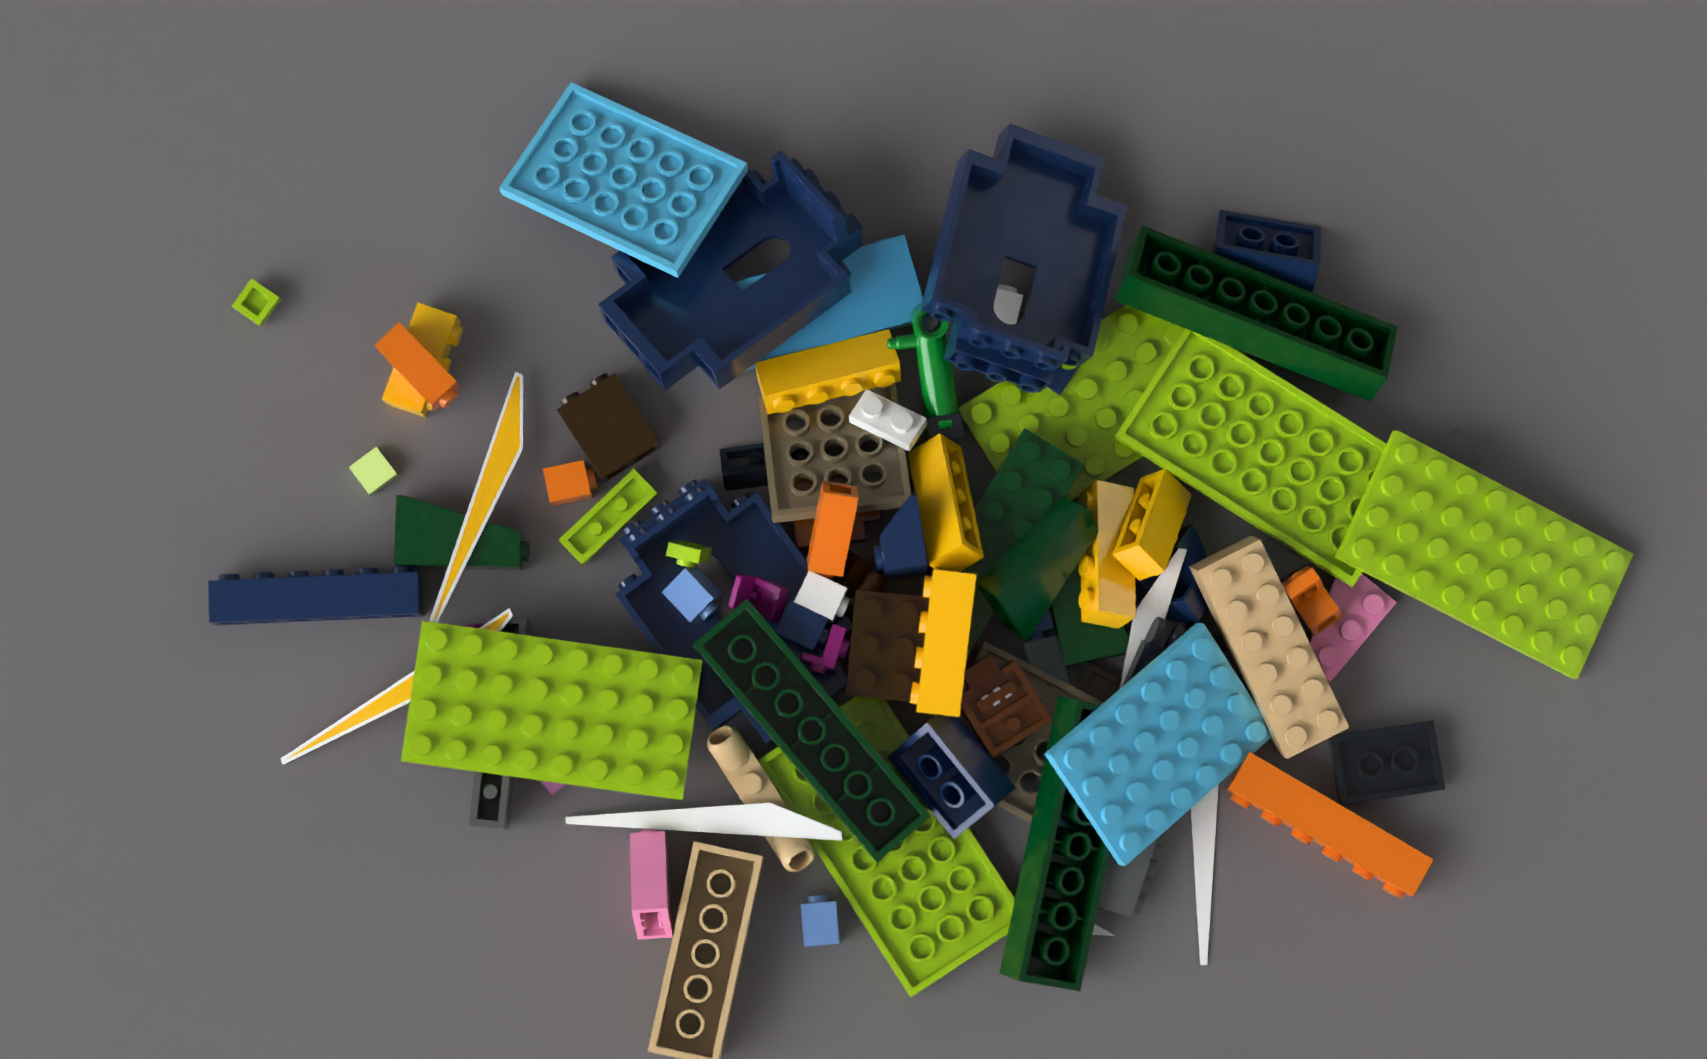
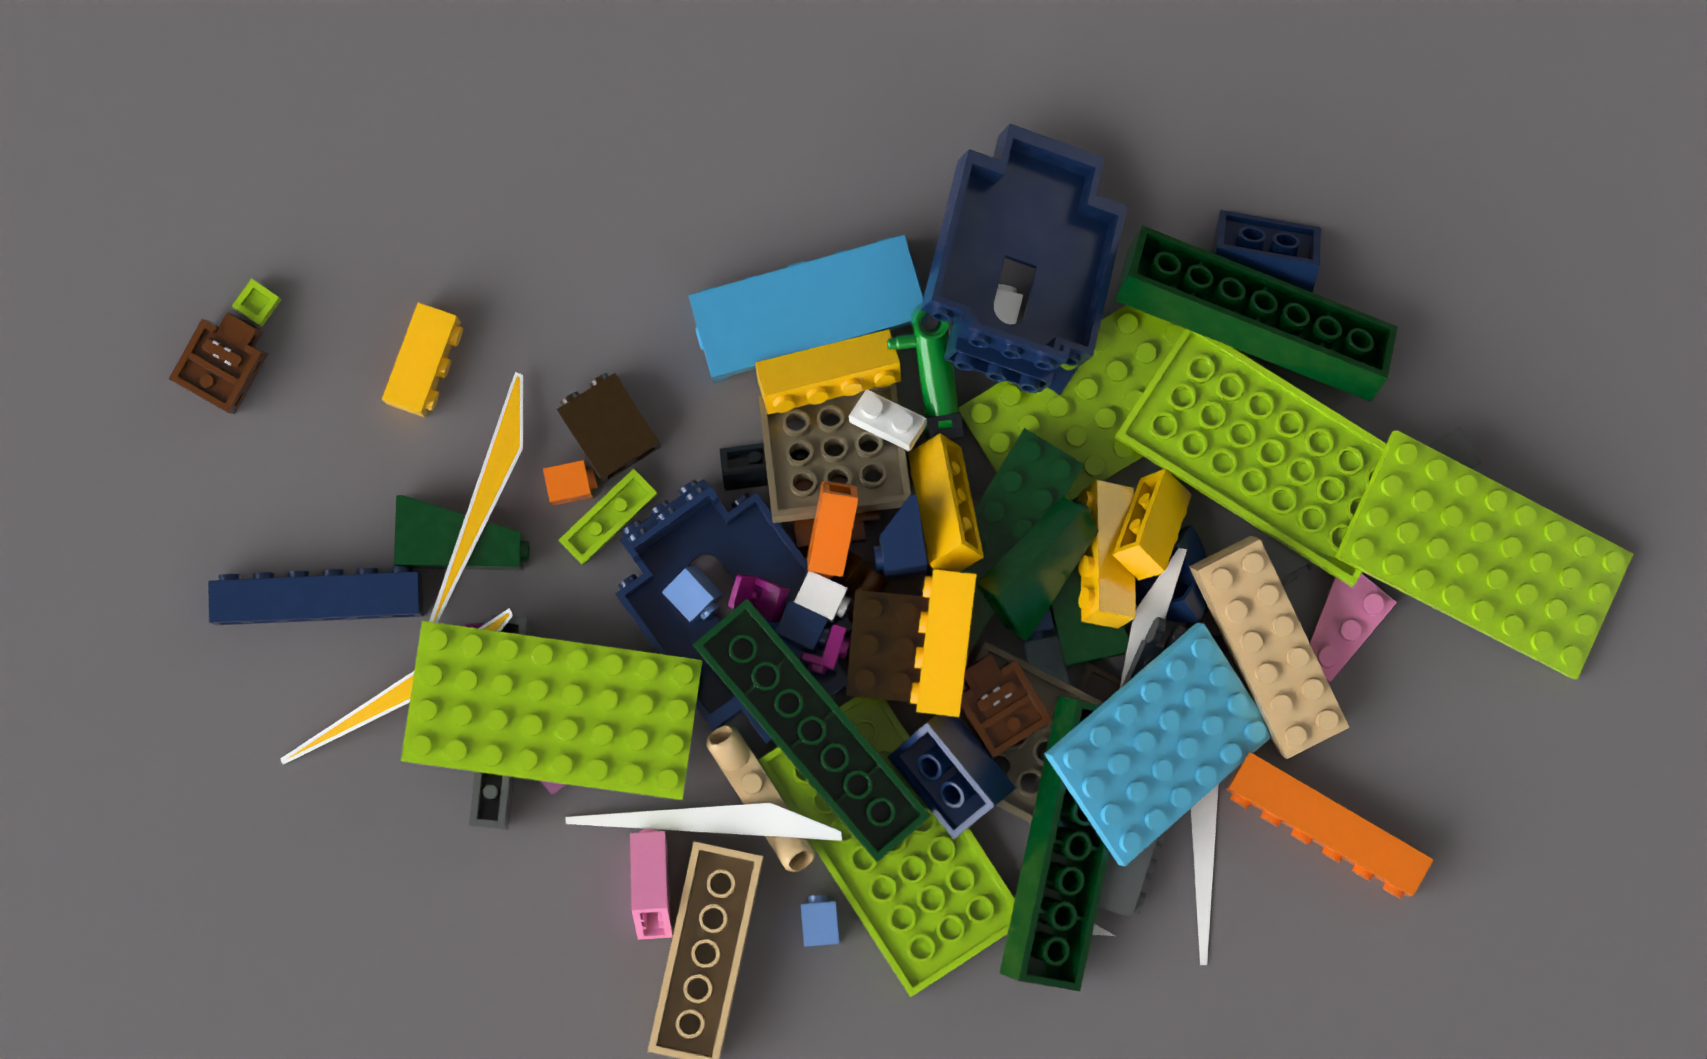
yellowish green tile [349,447,398,496] -> none
orange brick [374,322,461,411] -> none
medium azure plate [499,82,748,278] -> none
dark blue panel [598,151,863,391] -> none
lime plate [666,540,712,568] -> none
orange brick [1281,565,1343,637] -> none
black plate [1328,720,1445,806] -> none
none -> reddish brown piece [169,313,268,414]

